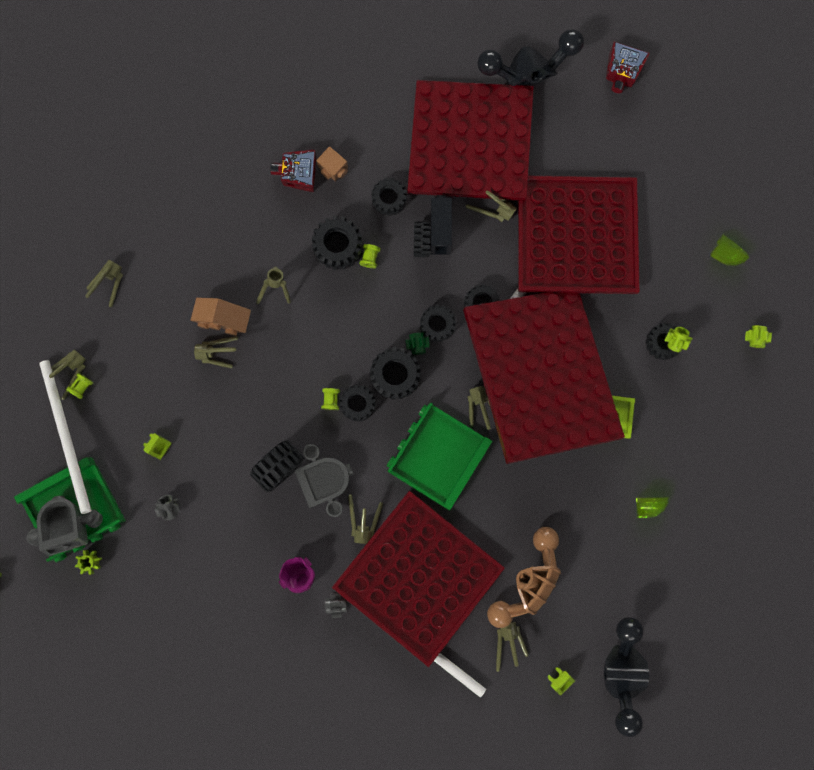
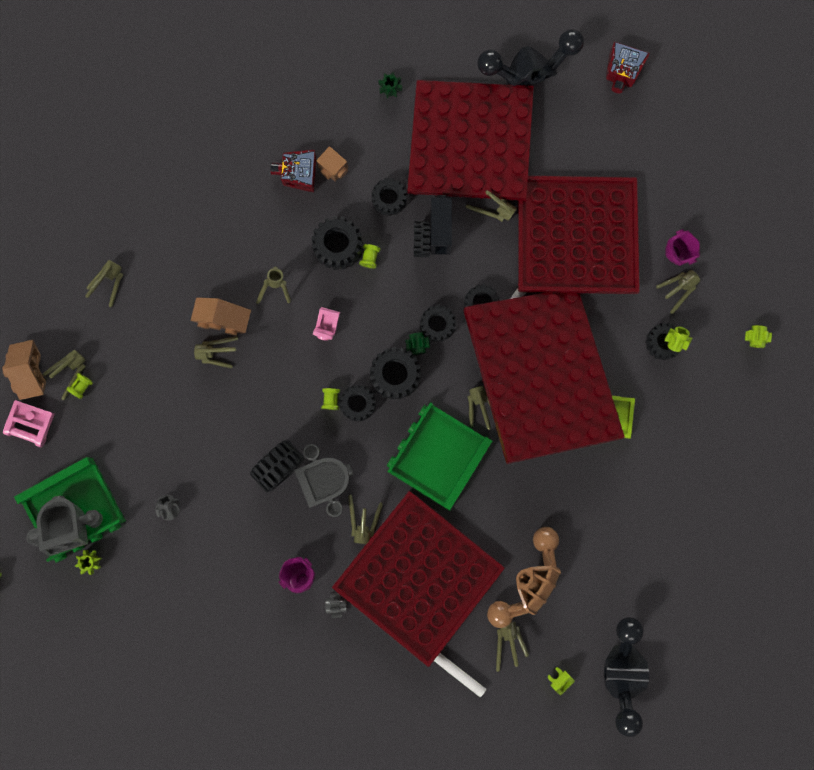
white piece [39,360,92,514] -> none
lime tile [143,433,172,460] -> none
clear neon green brick [636,497,669,518] -> none
clear neon green brick [710,234,749,266] -> none
none -> medium nougat brick [2,340,46,400]
none -> bright pink plate [3,400,55,448]
none -> bright pink bracket [313,307,340,340]
none -> dark green gear [378,72,402,99]
none -> olive plant [656,270,700,314]
none -> magenta cap [665,229,700,266]

